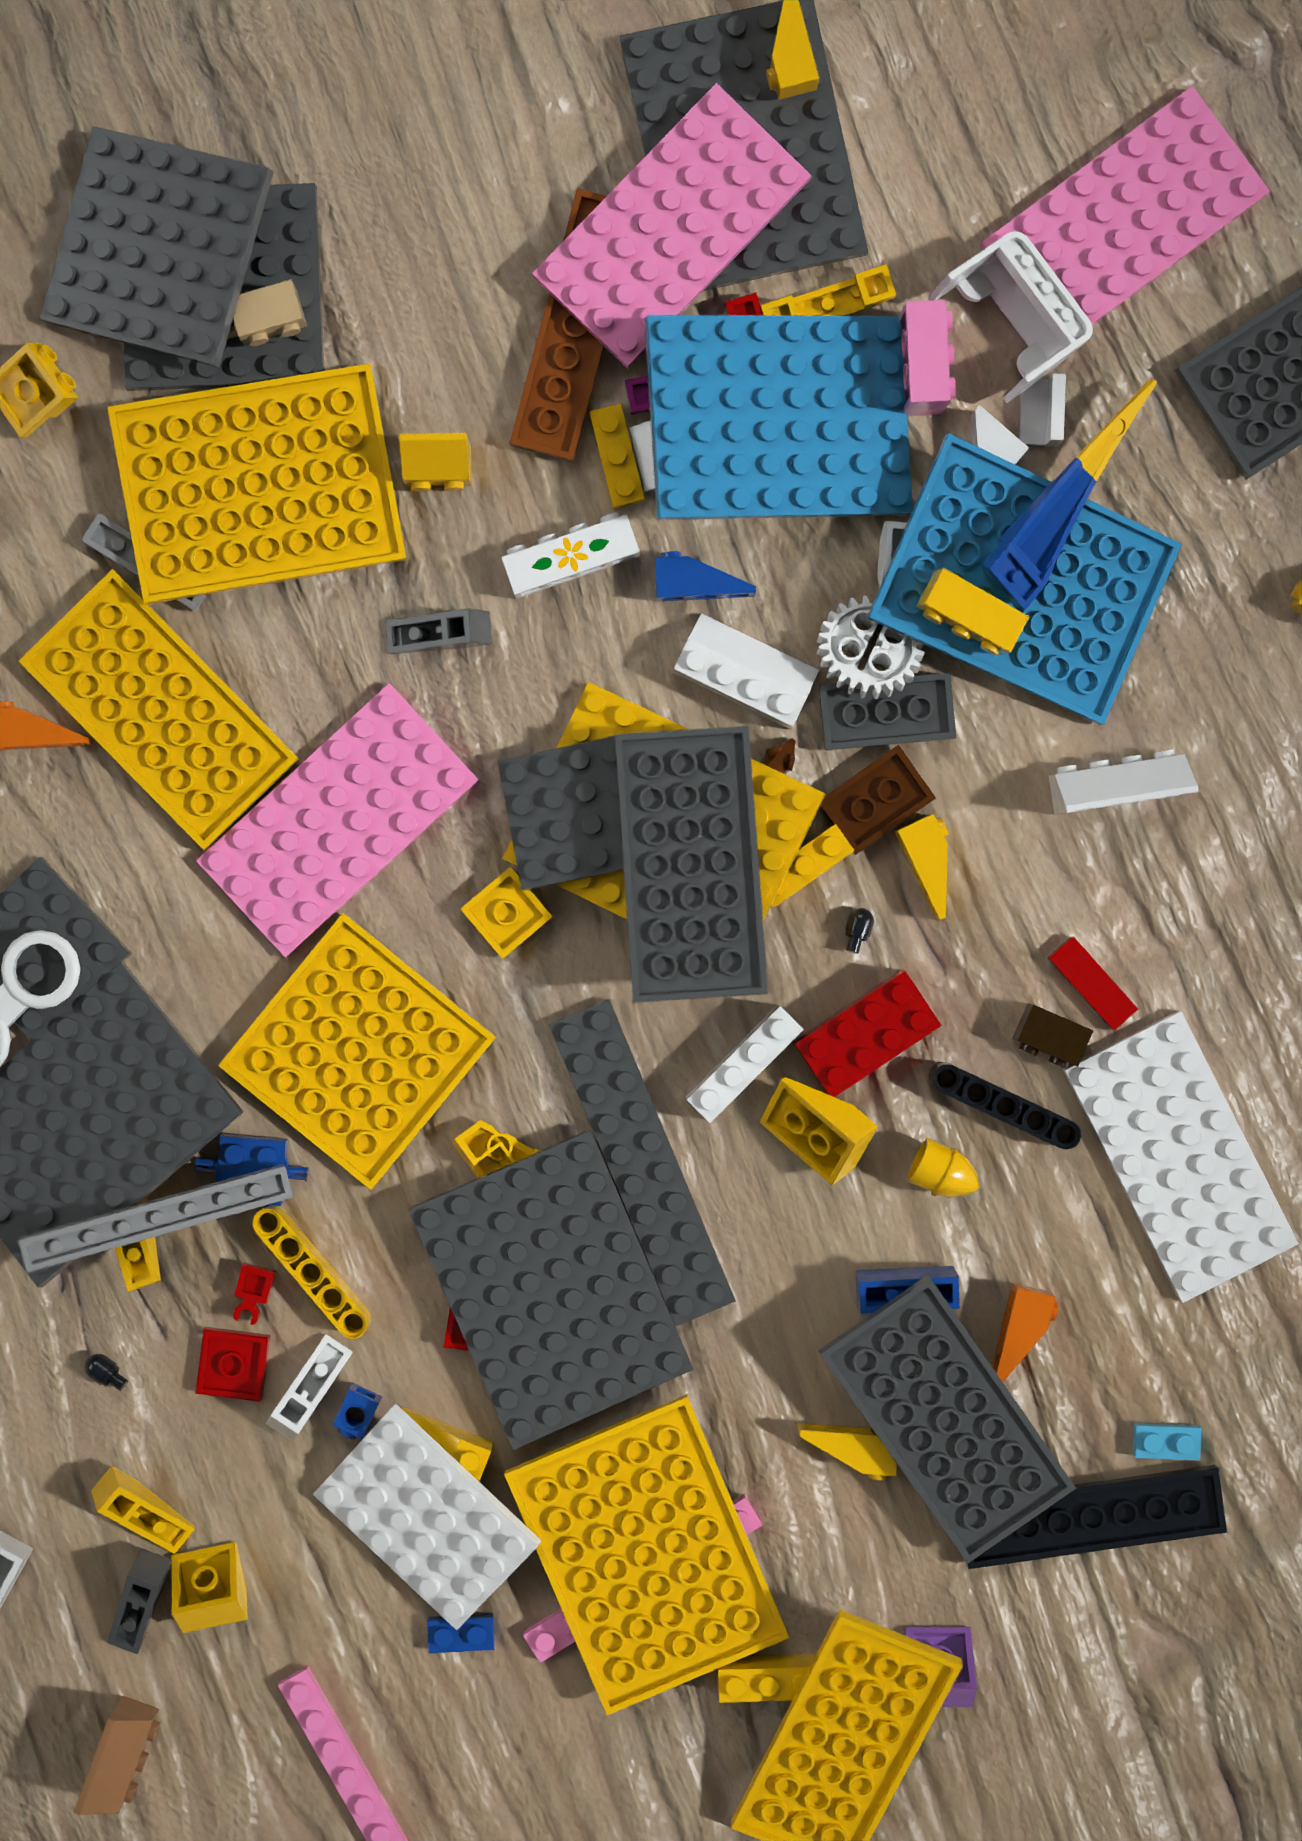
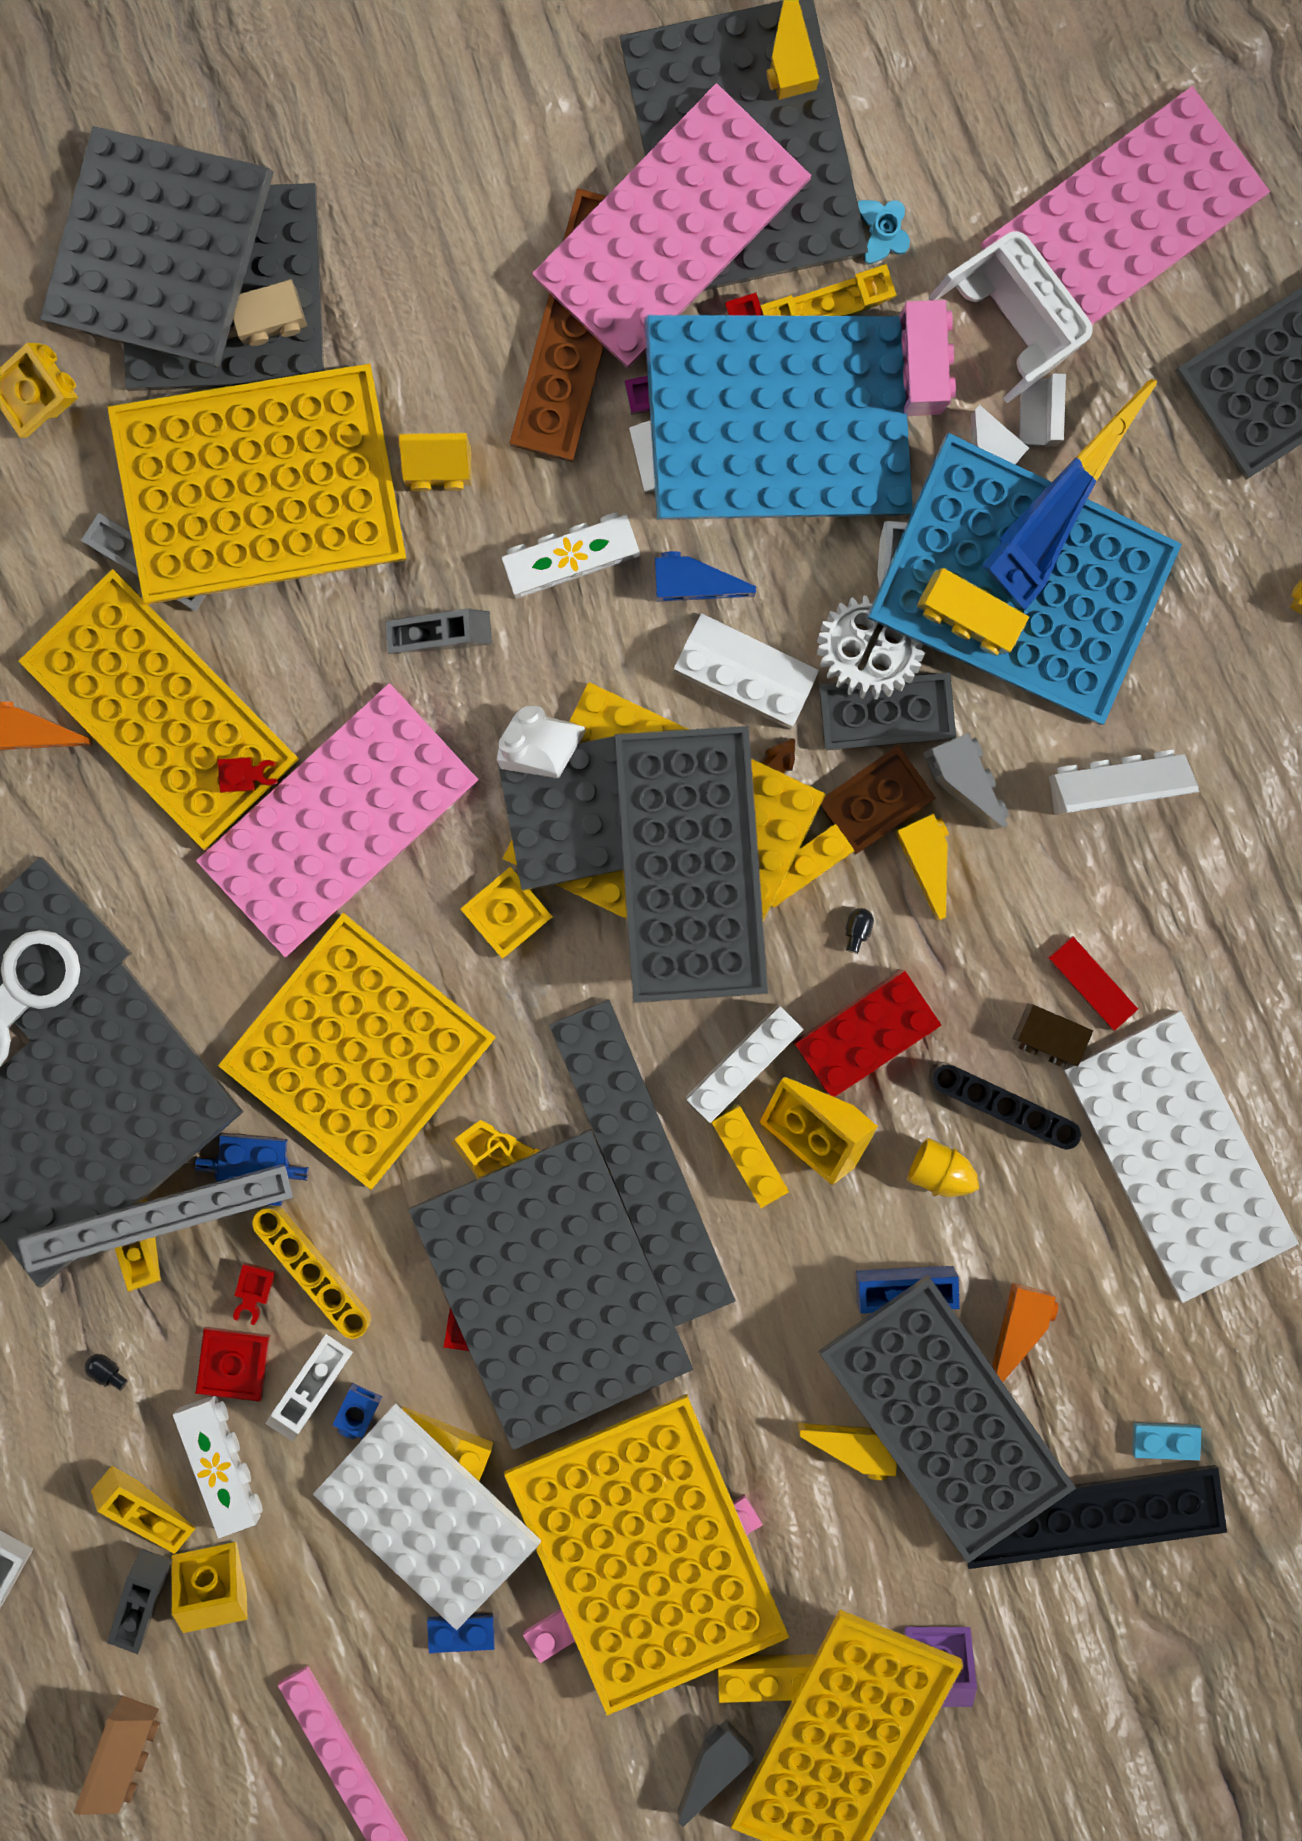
yellow plate [589,403,645,509] -> none
none -> white brick [173,1396,262,1539]
none -> red plate [217,757,278,793]
none -> white slope [497,706,586,778]
none -> dark grey slope [678,1719,755,1827]
none -> yellow brick [712,1103,789,1208]
none -> medium azure animal [858,200,910,265]
none -> light grey slope [923,733,1009,829]

